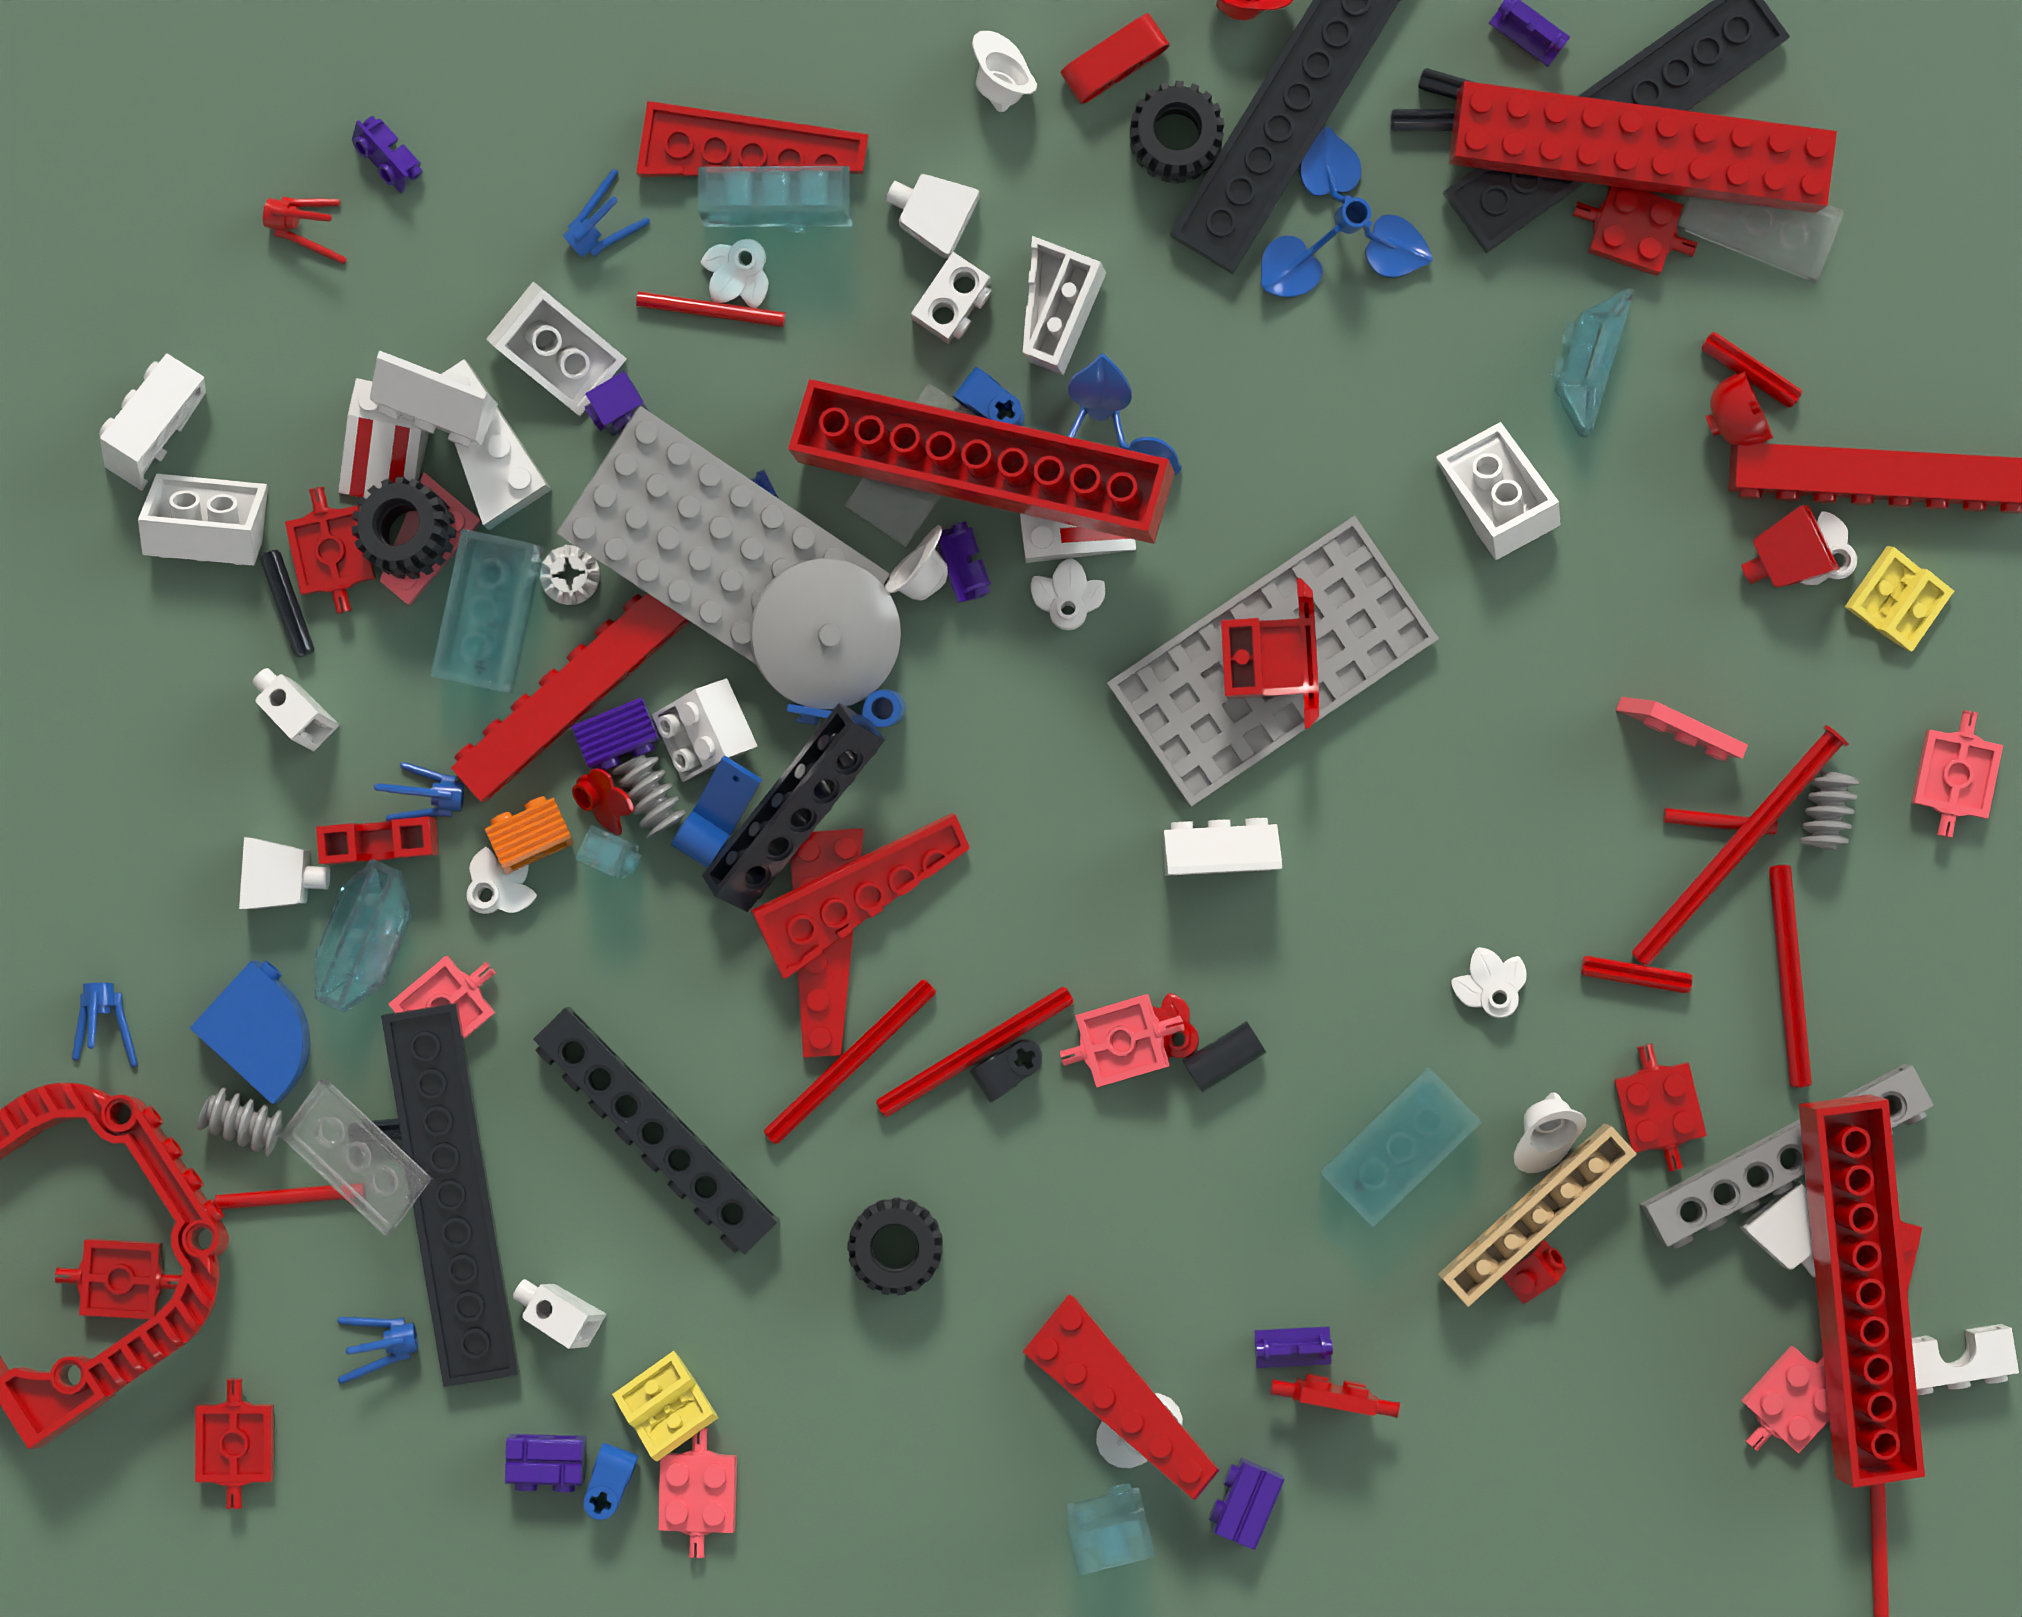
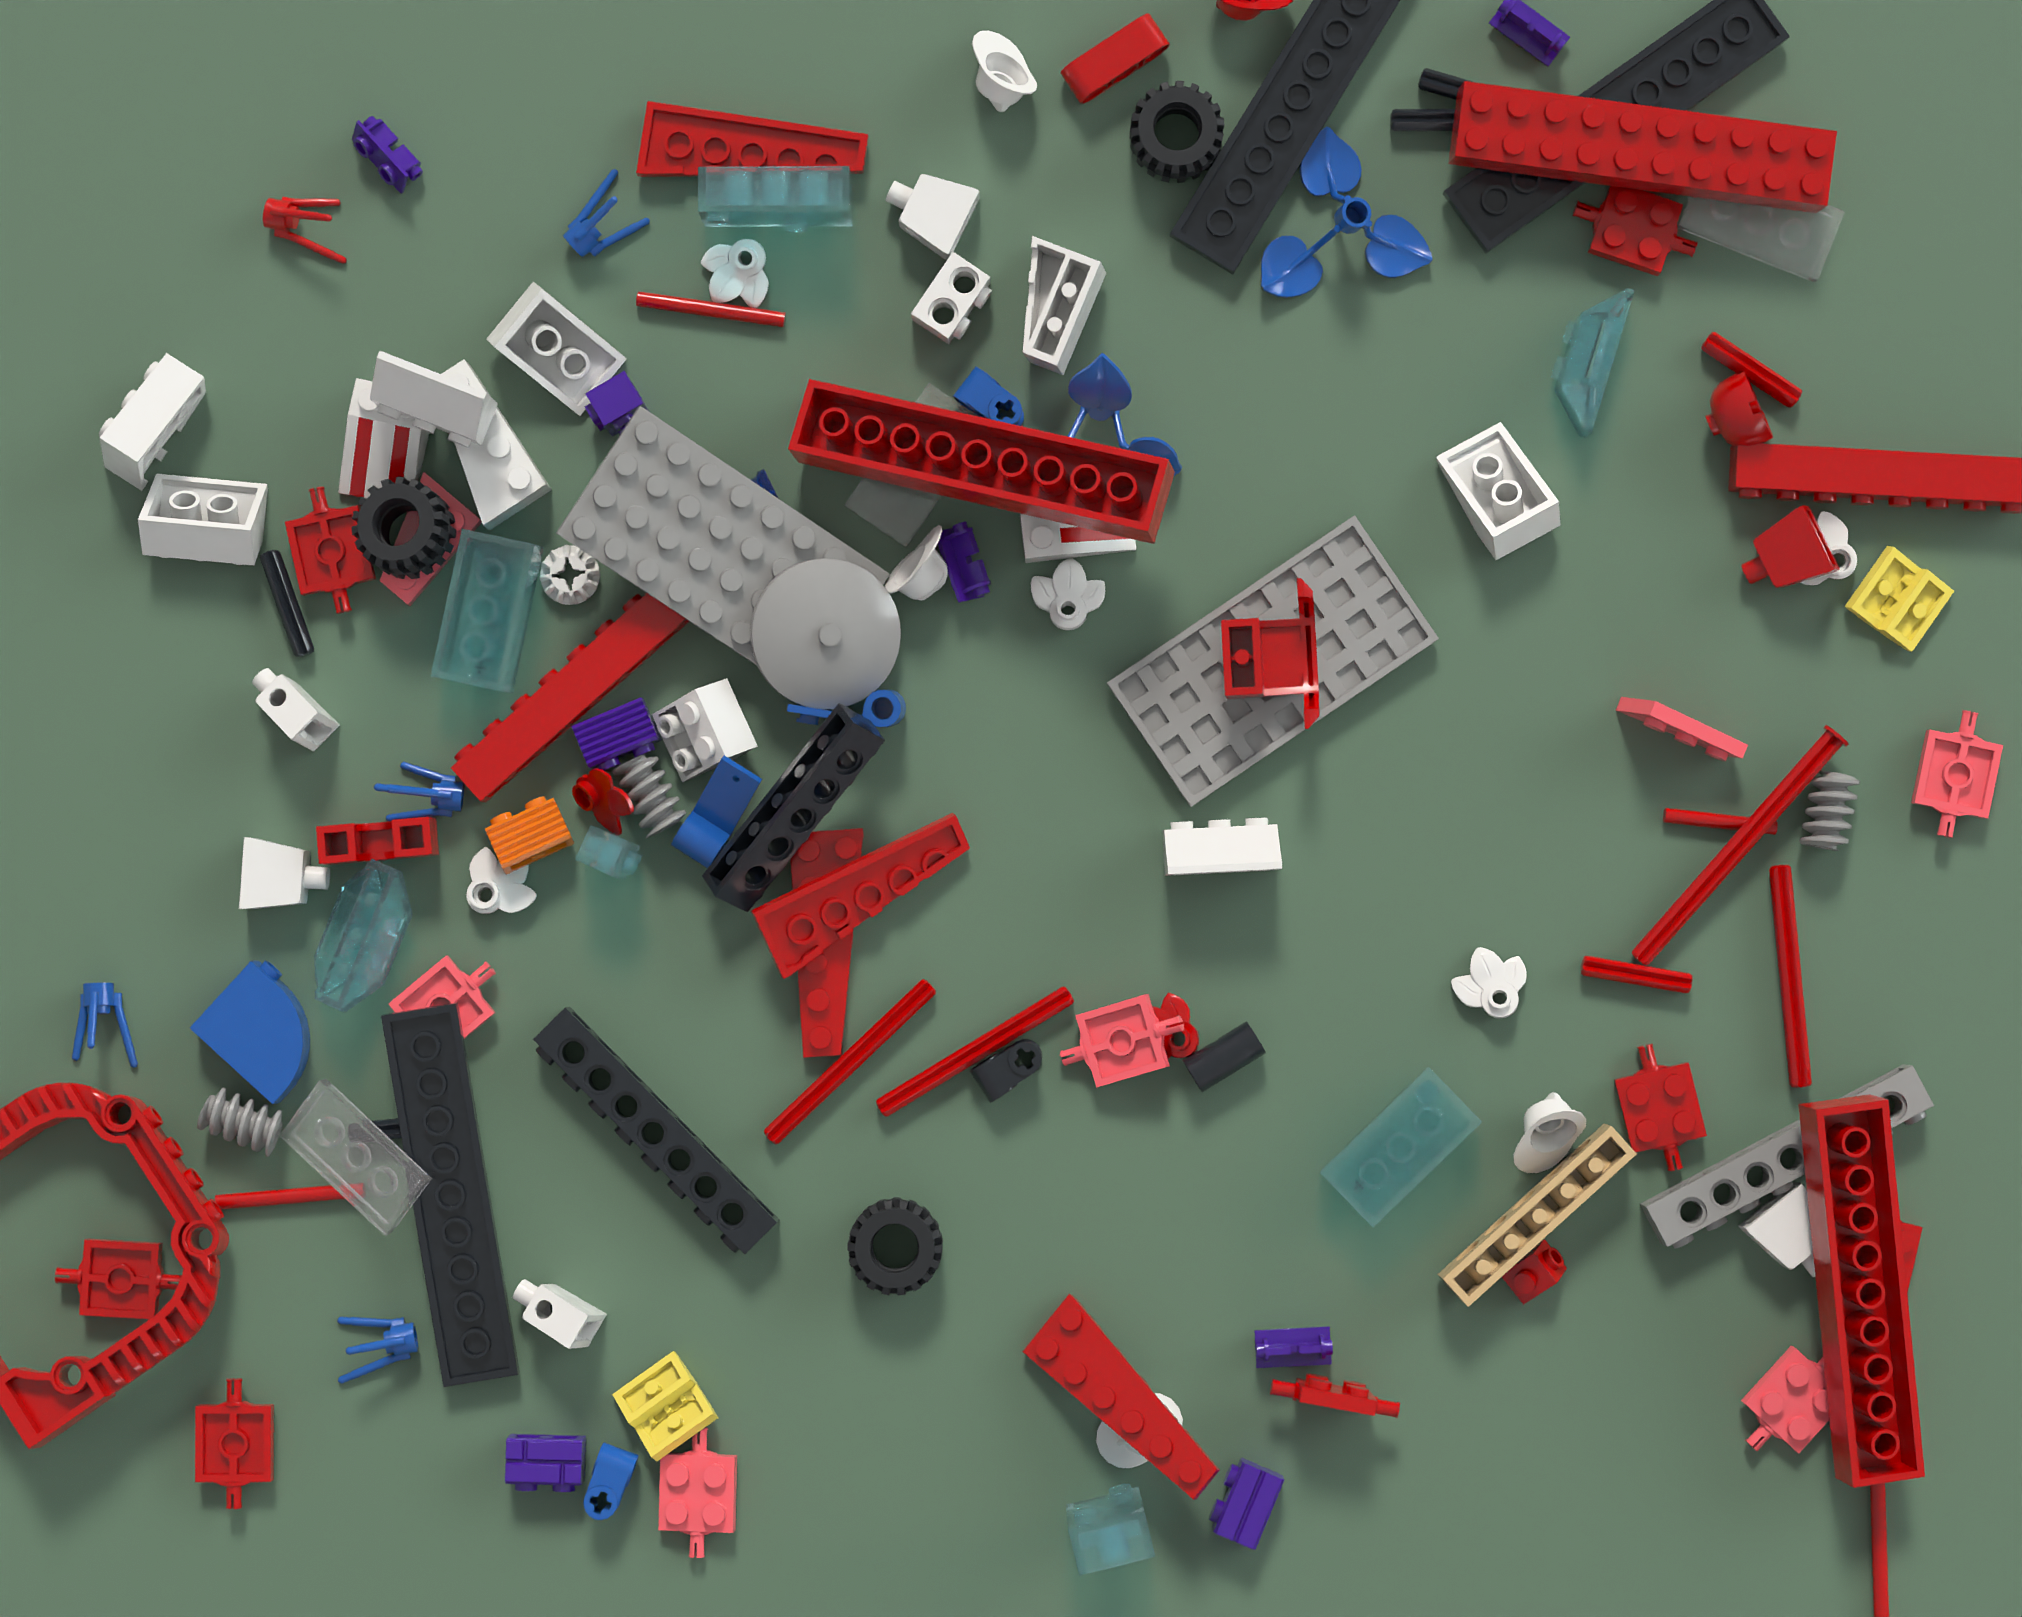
white arch [1912,1324,2019,1395] -> none

